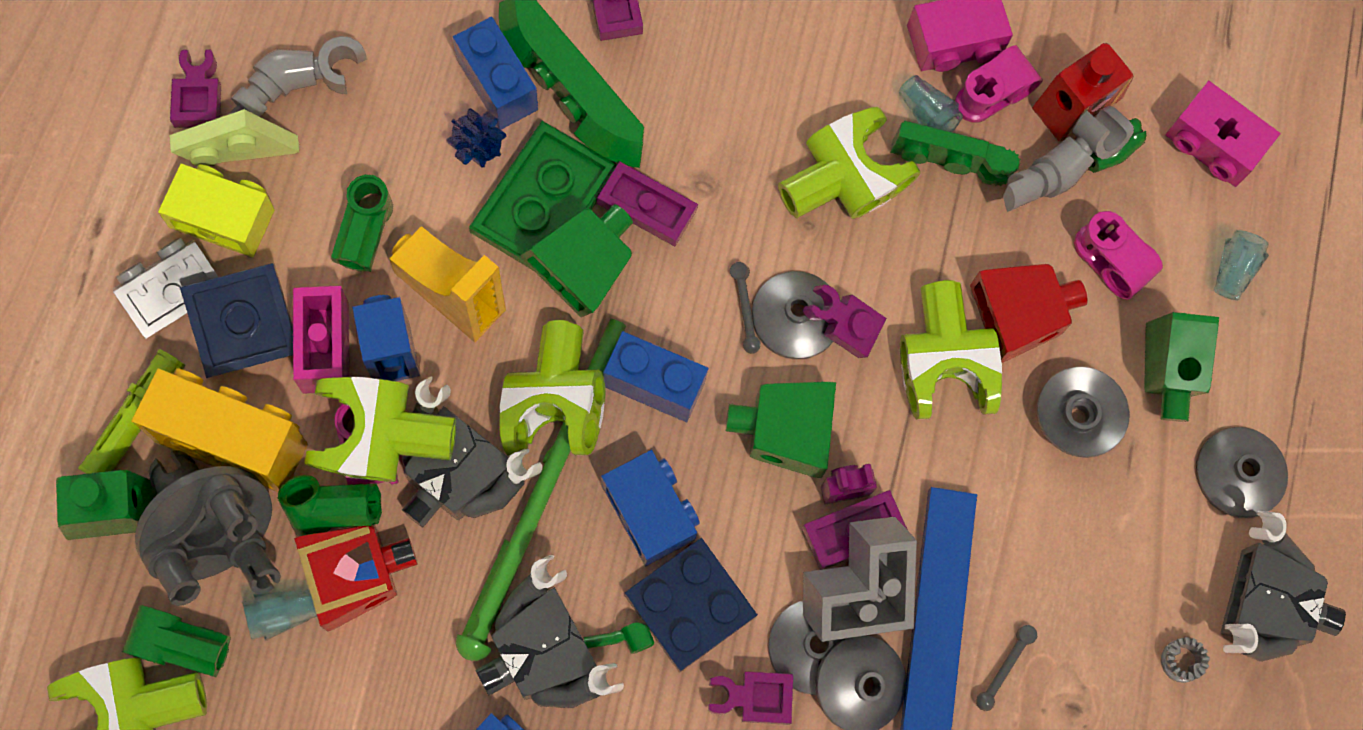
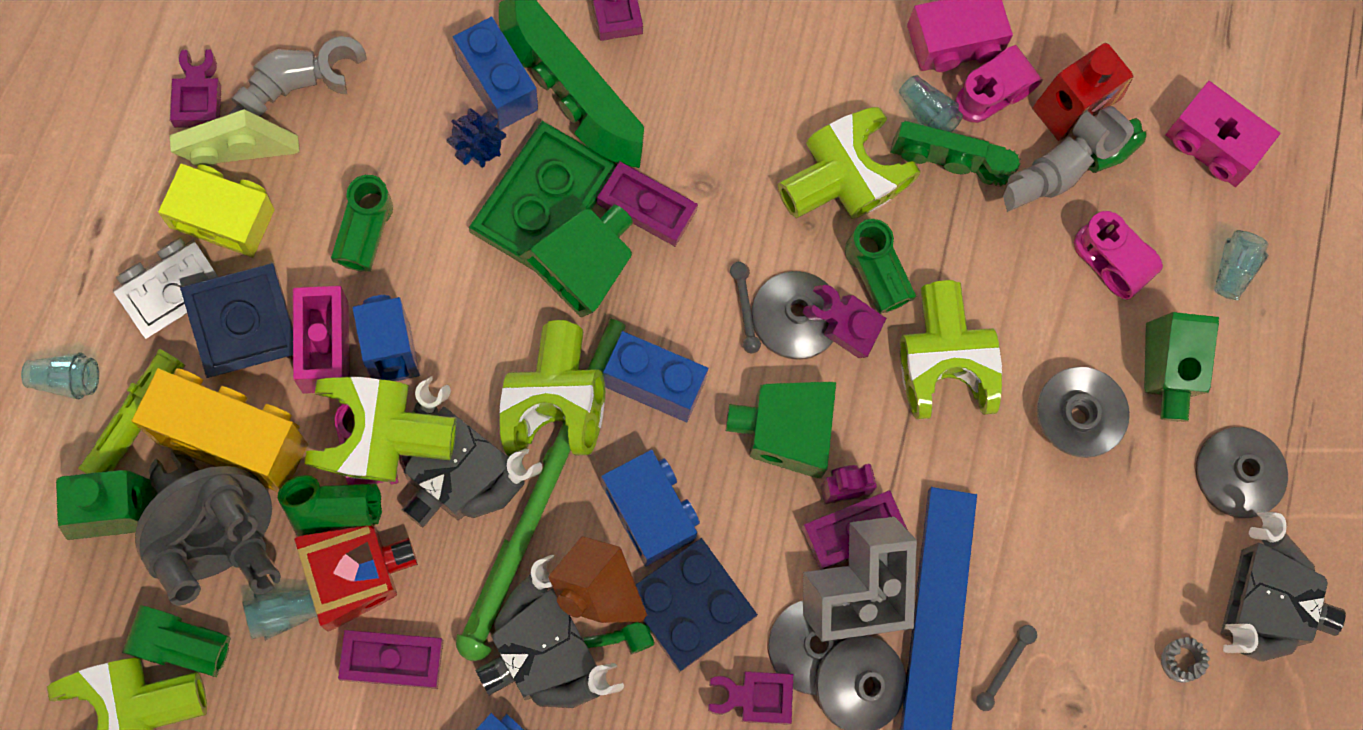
yellow arch [389,226,506,342] -> none
red torso [970,264,1088,363] -> none
none -> clear light blue cone [21,352,99,400]
none -> magenta plate [338,630,444,689]
none -> dark orange slope [548,536,647,623]
none -> green piece [845,219,917,314]

